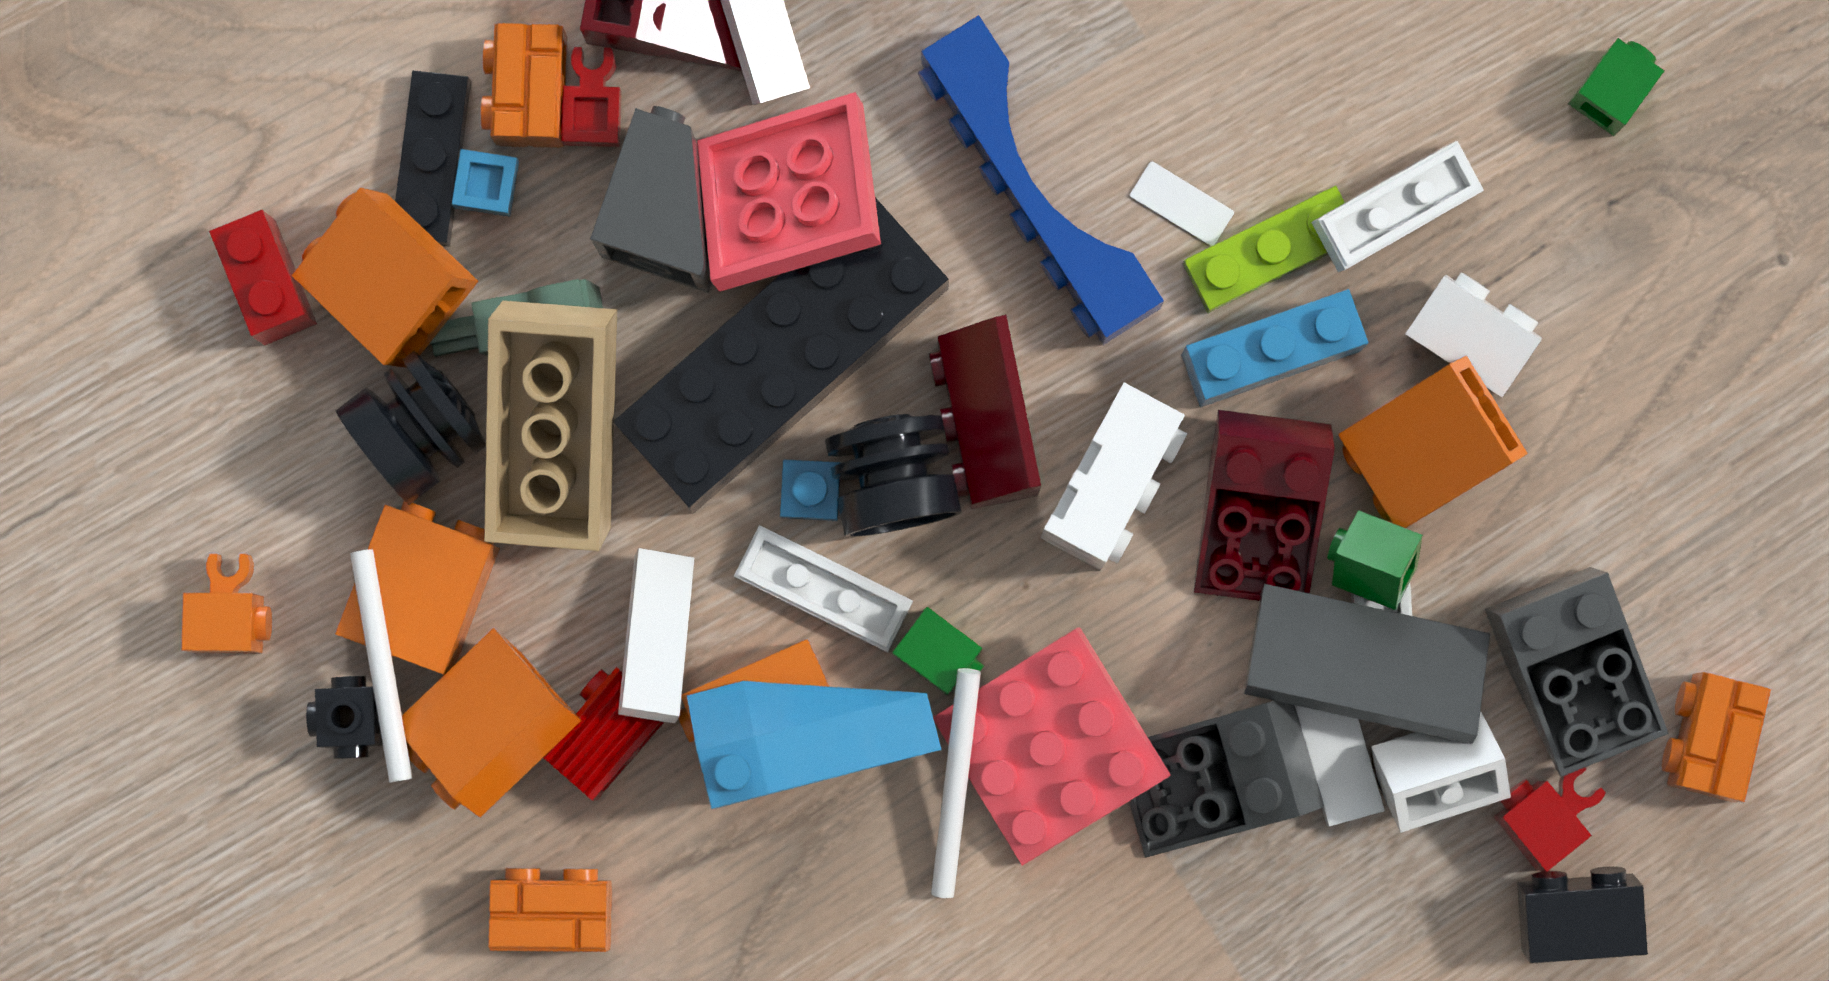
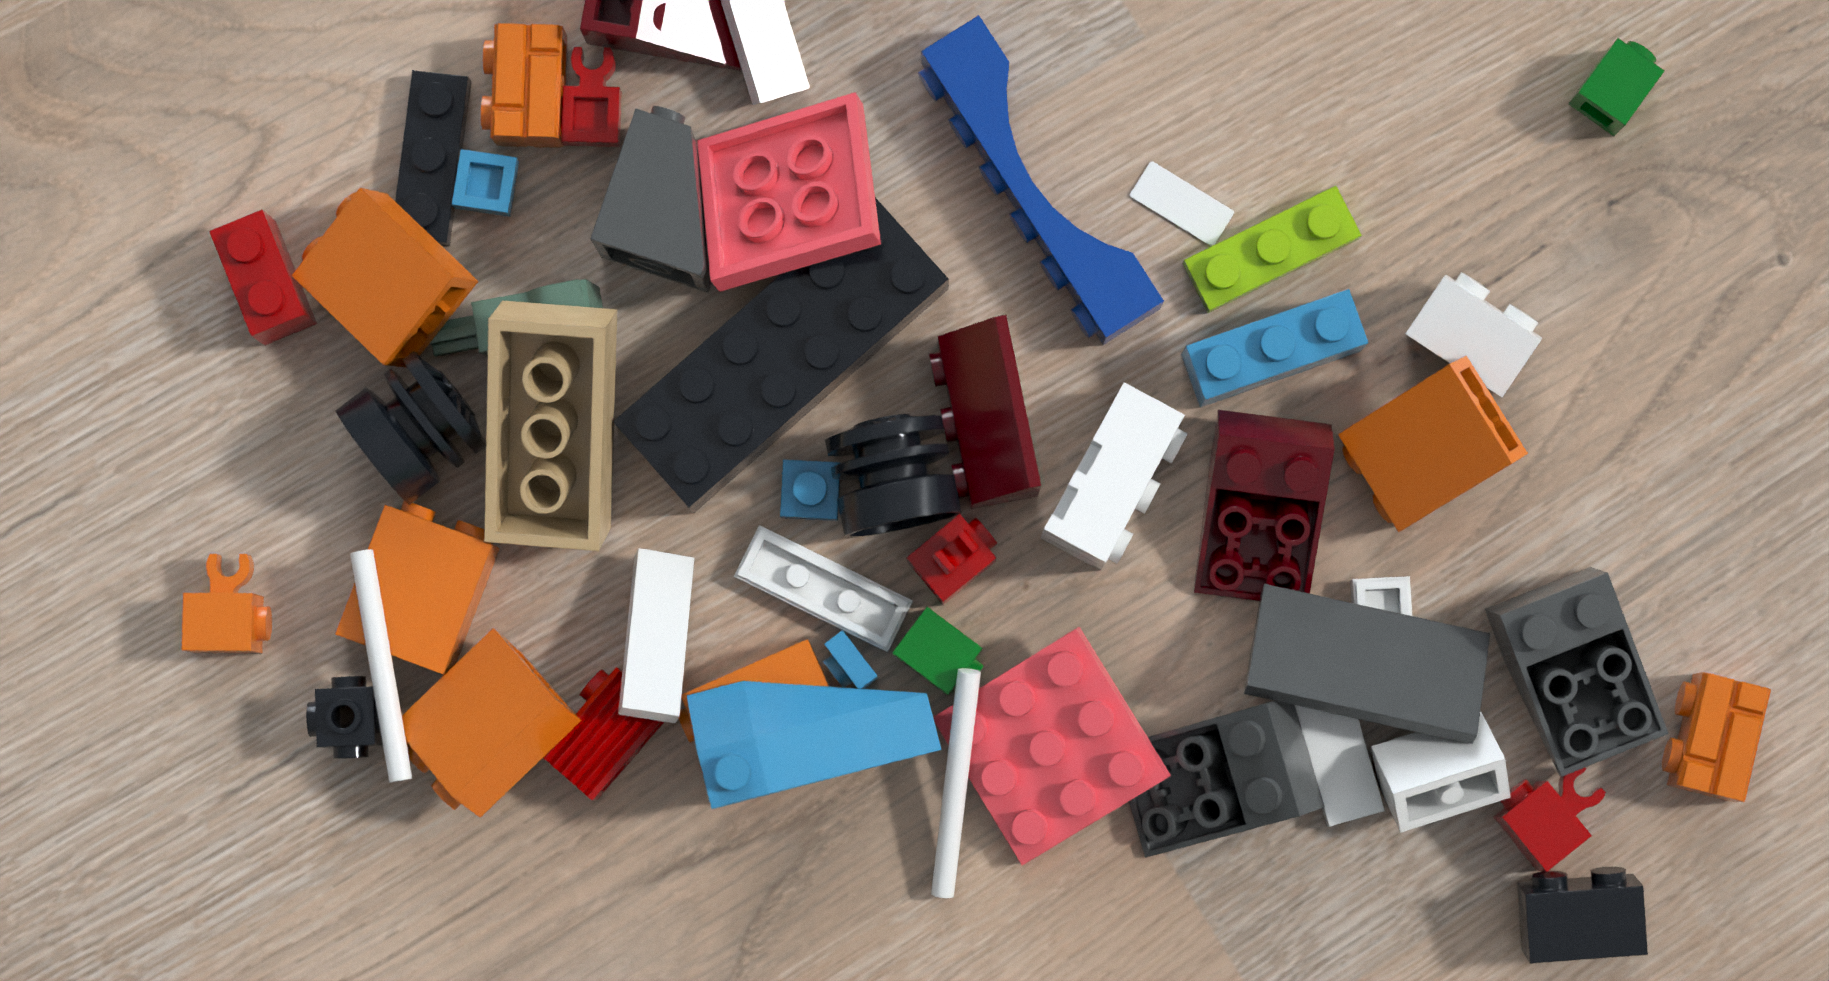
orange brick [489,868,612,952] -> none
white tile [1311,141,1484,272] -> none
brick [1327,510,1423,610] -> none
none -> dark azure plate [823,630,878,689]
none -> red brick [906,514,998,605]

